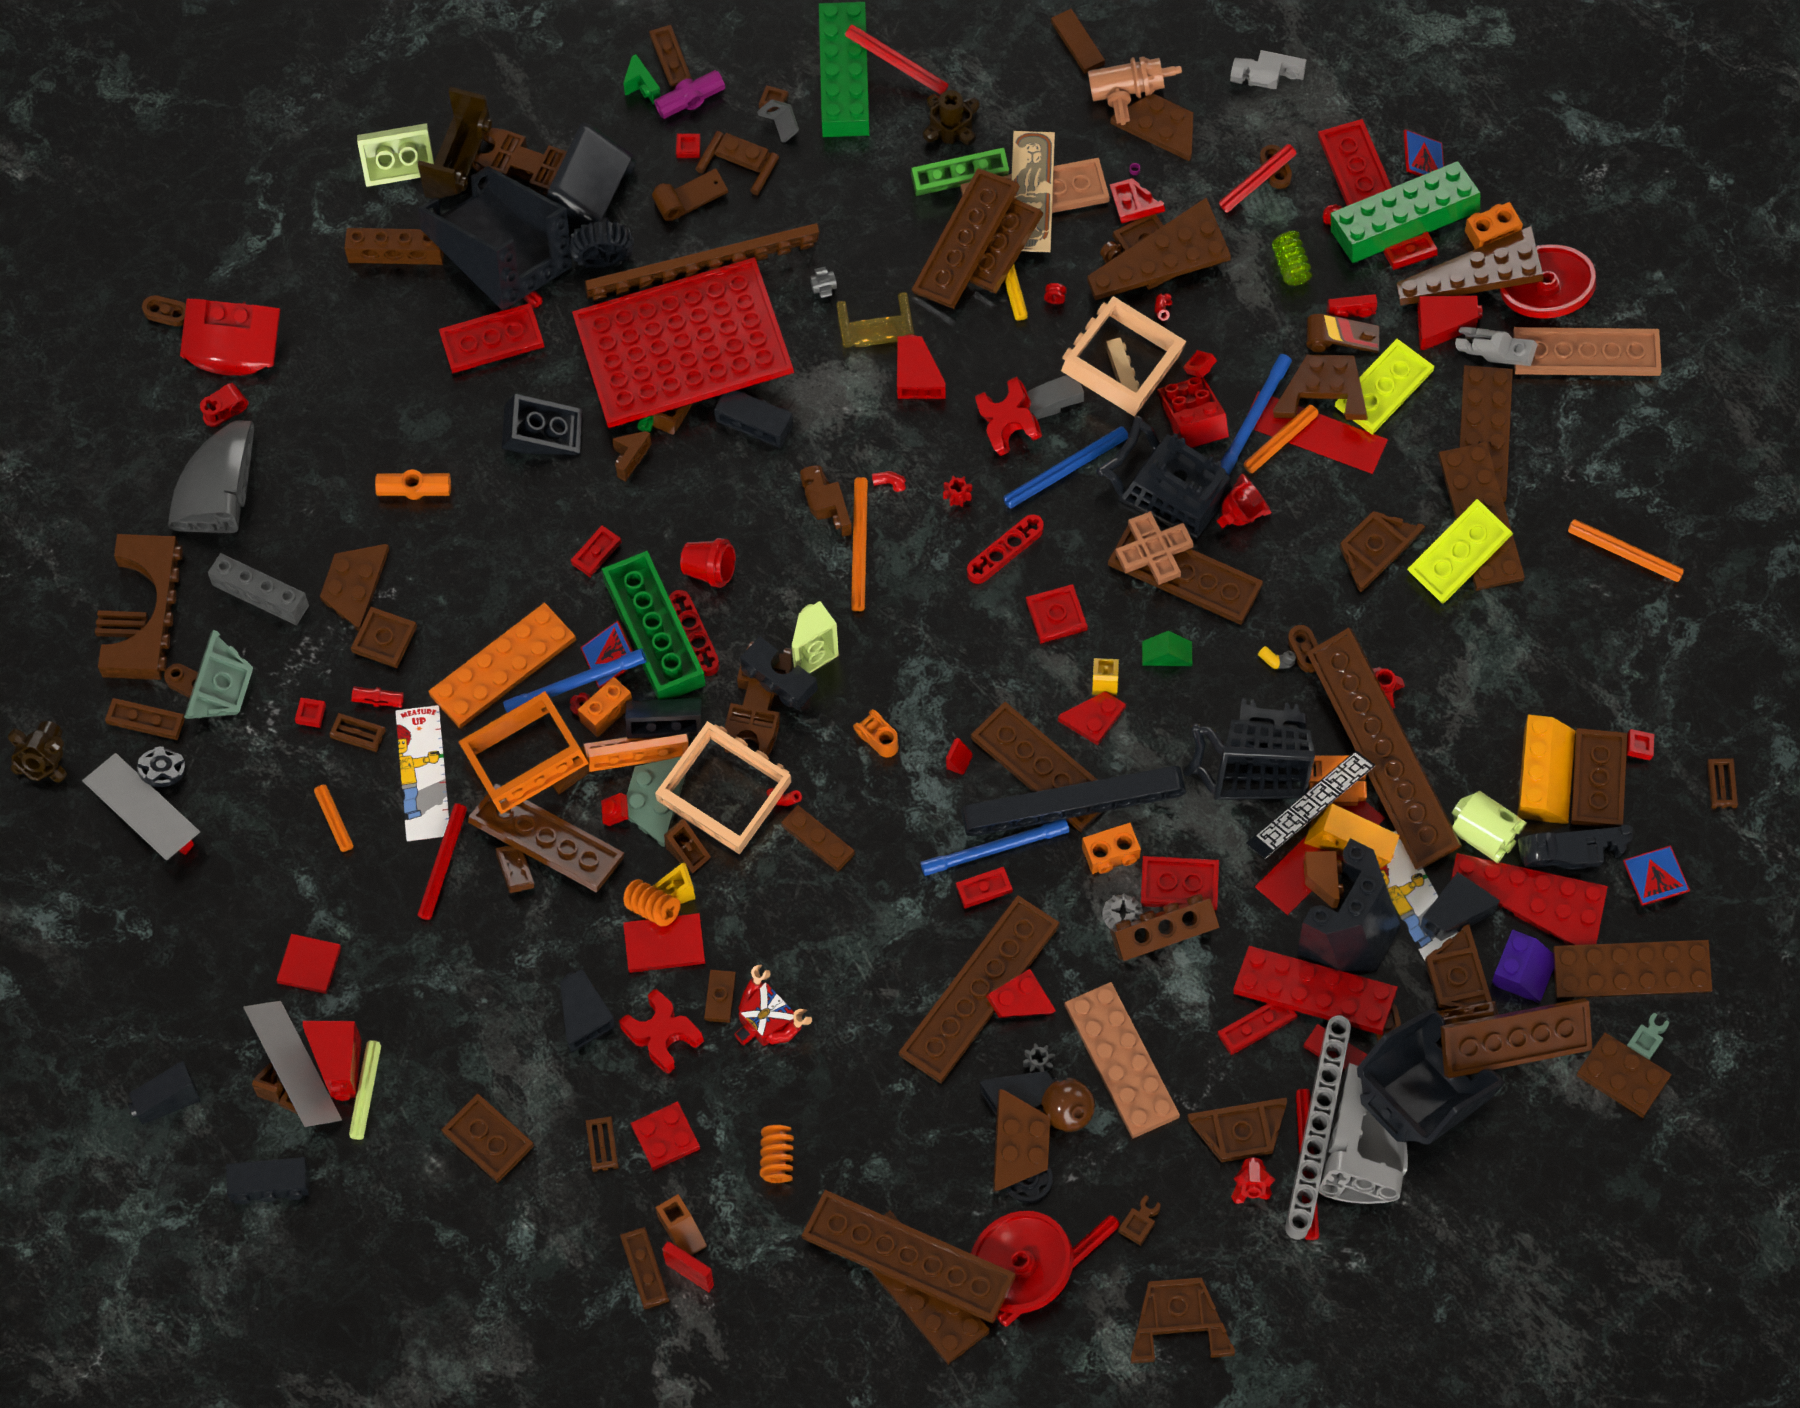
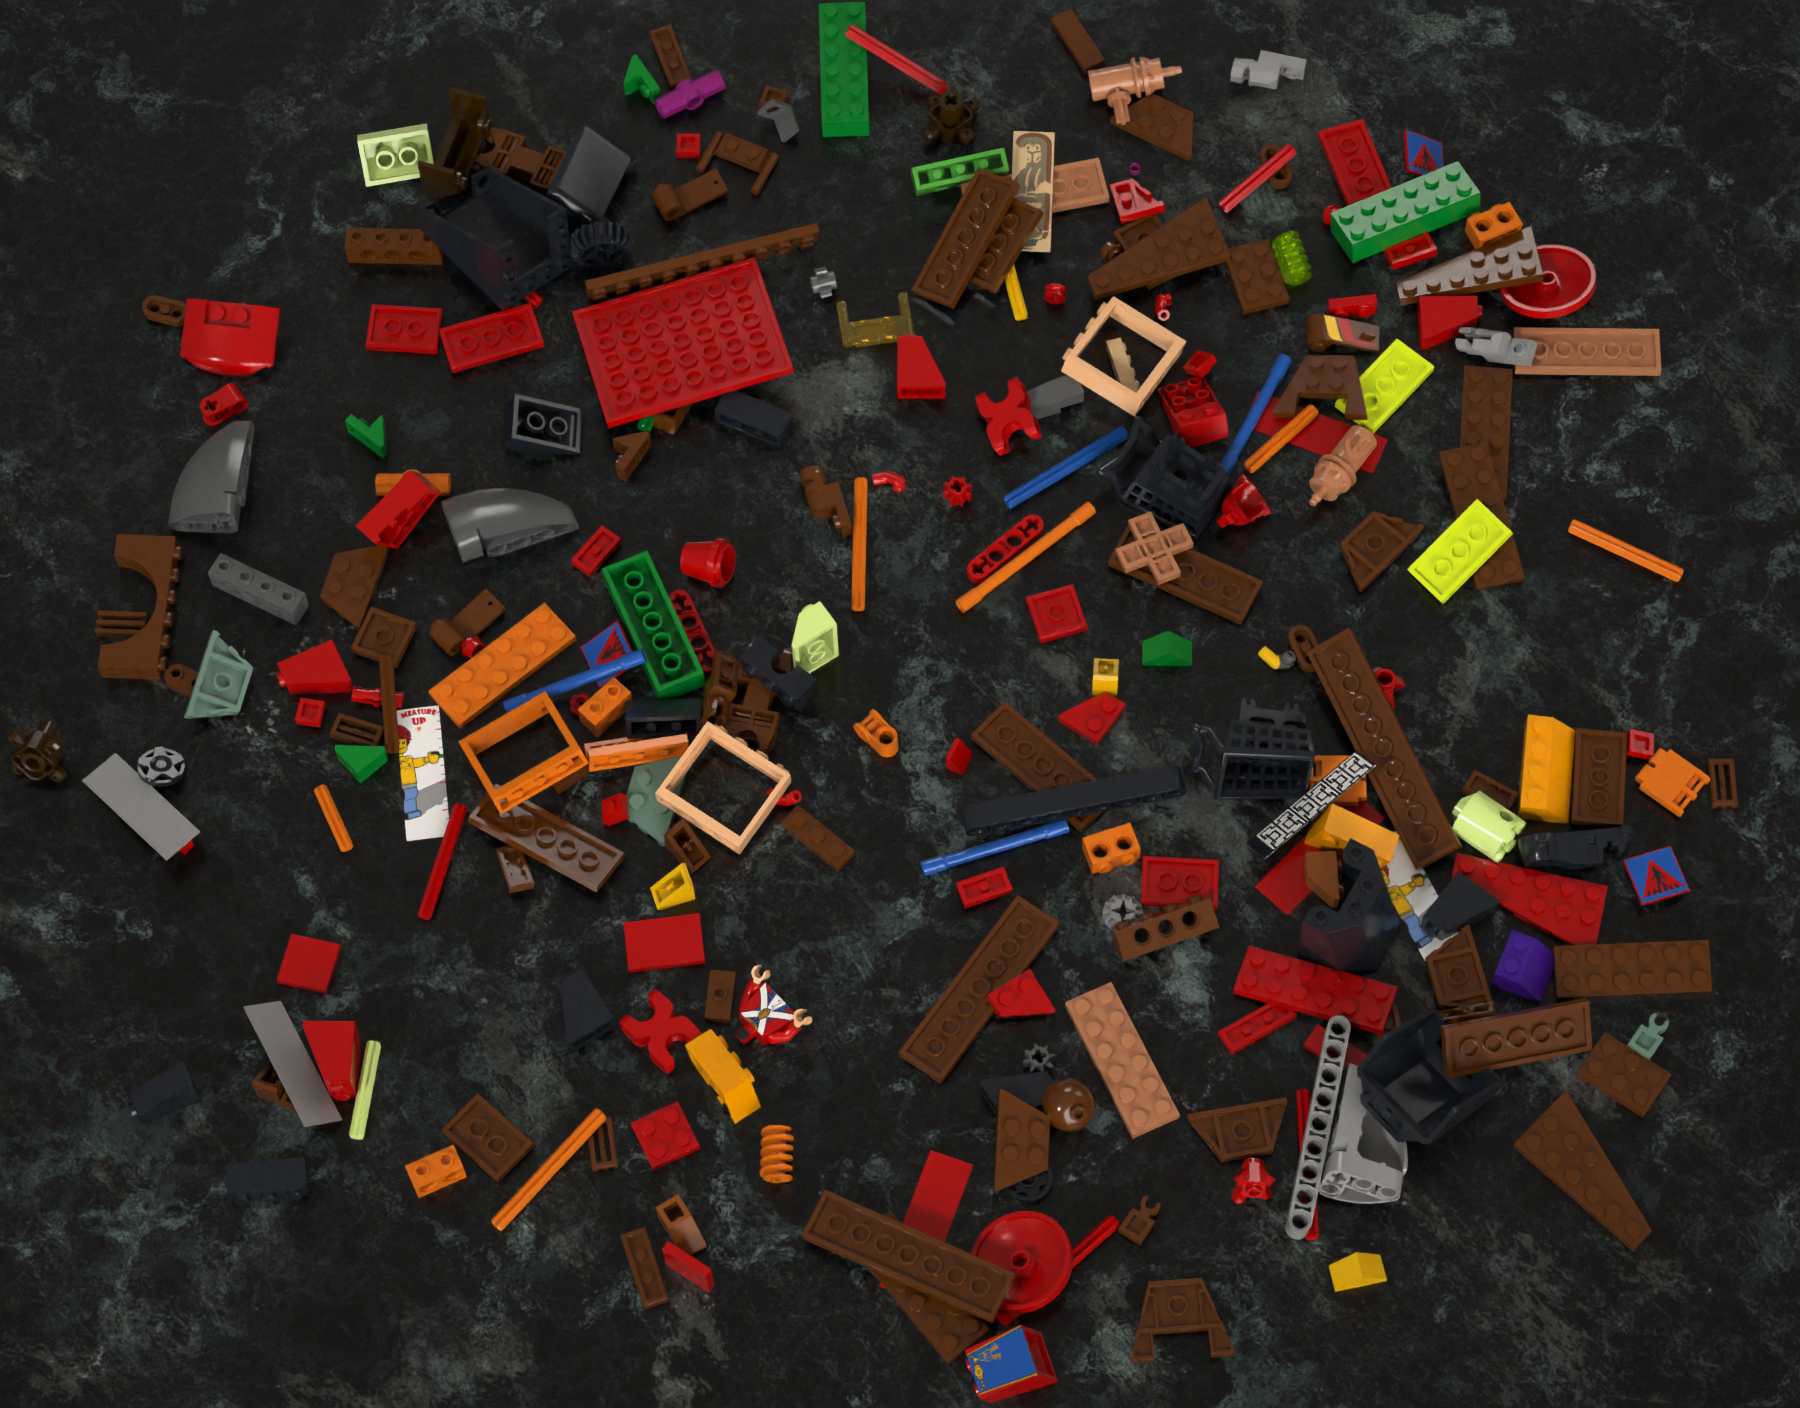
reddish brown plate [105,698,185,740] -> none
orange piece [623,879,681,926] -> none
none -> red slope [276,640,353,694]
none -> green slope [335,745,388,783]
none -> green slope [345,414,387,459]
none -> red wedge [356,471,441,549]
none -> red tile [365,304,443,354]
none -> reddish brown axle [379,655,399,754]
none -> orange brick [405,1145,467,1198]
none -> reddish brown door [429,589,506,656]
none -> dark grey panel [441,488,579,562]
none -> red plate [462,636,485,658]
none -> orange axle [491,1108,606,1231]
none -> light orange wedge [685,1029,761,1124]
none -> reddish brown plate [701,652,739,727]
none -> red sticker [879,1150,973,1288]
none -> orange piece [955,502,1096,613]
none -> slope [965,1325,1058,1403]
none -> reddish brown plate [1225,239,1290,314]
none -> nougat piece [1309,425,1377,506]
none -> yellow slope [1329,1252,1387,1292]
none -> reddish brown plate [1462,769,1519,811]
none -> reddish brown wing [1513,1091,1652,1252]
none -> orange plate [1635,748,1711,817]

